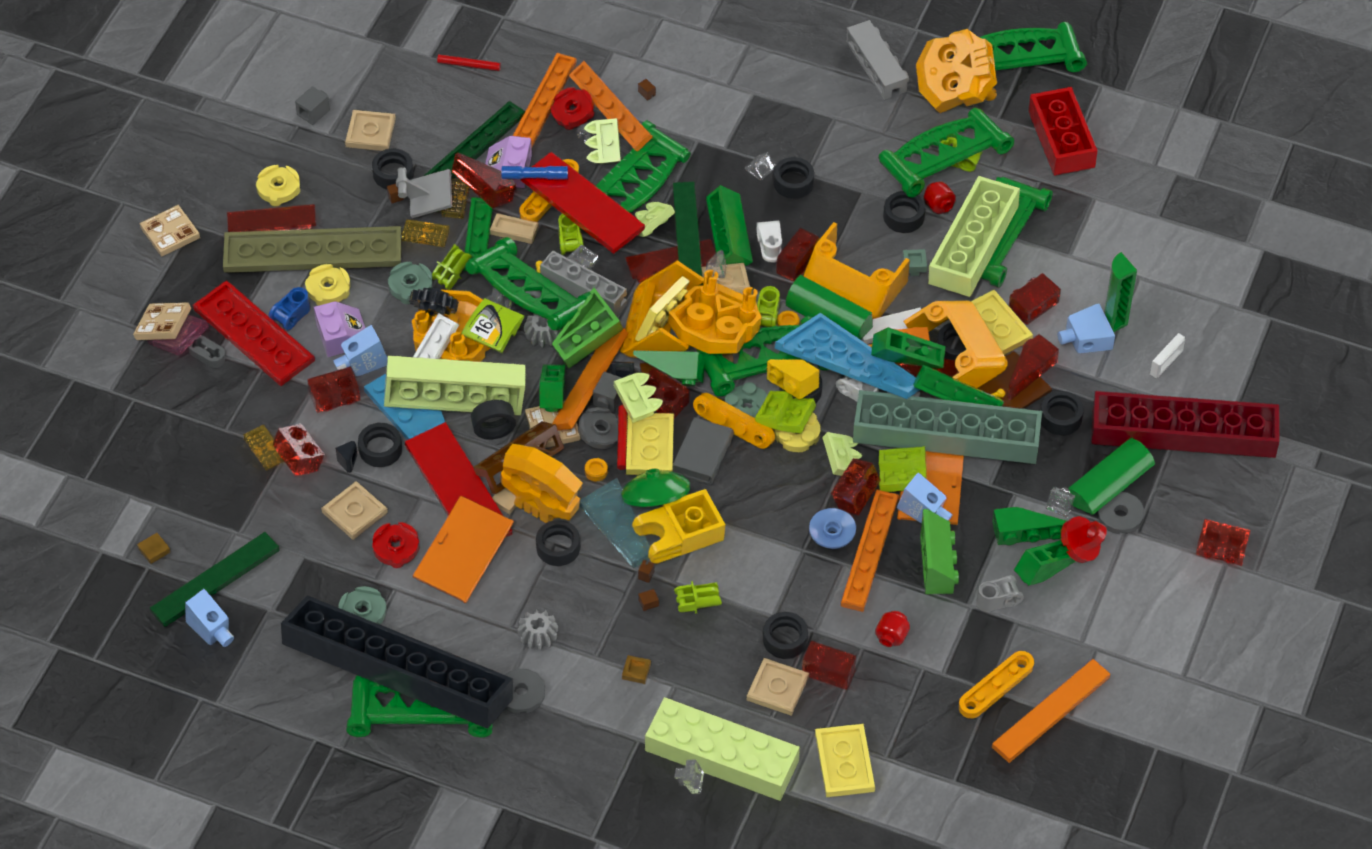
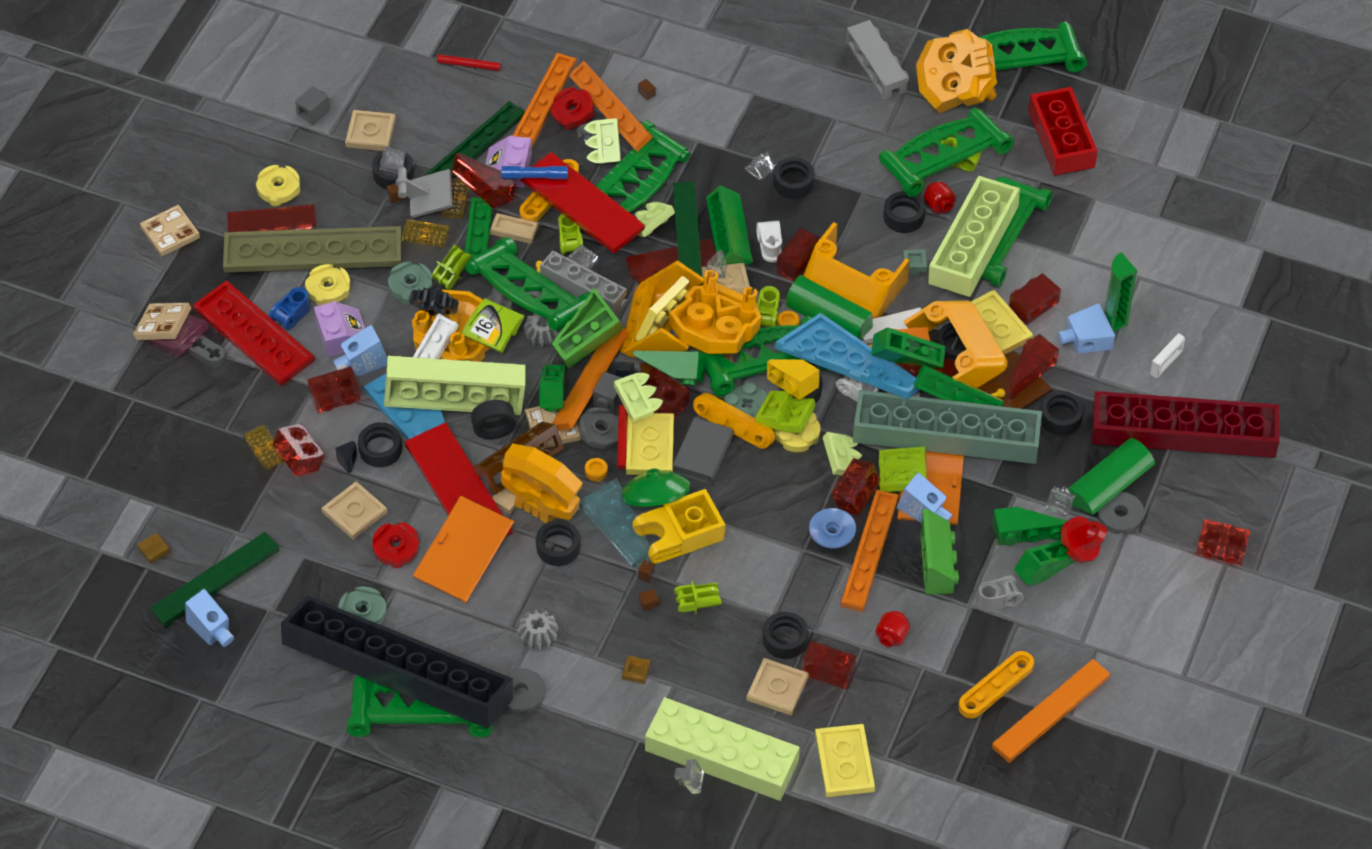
none -> clear tile [380,146,406,173]

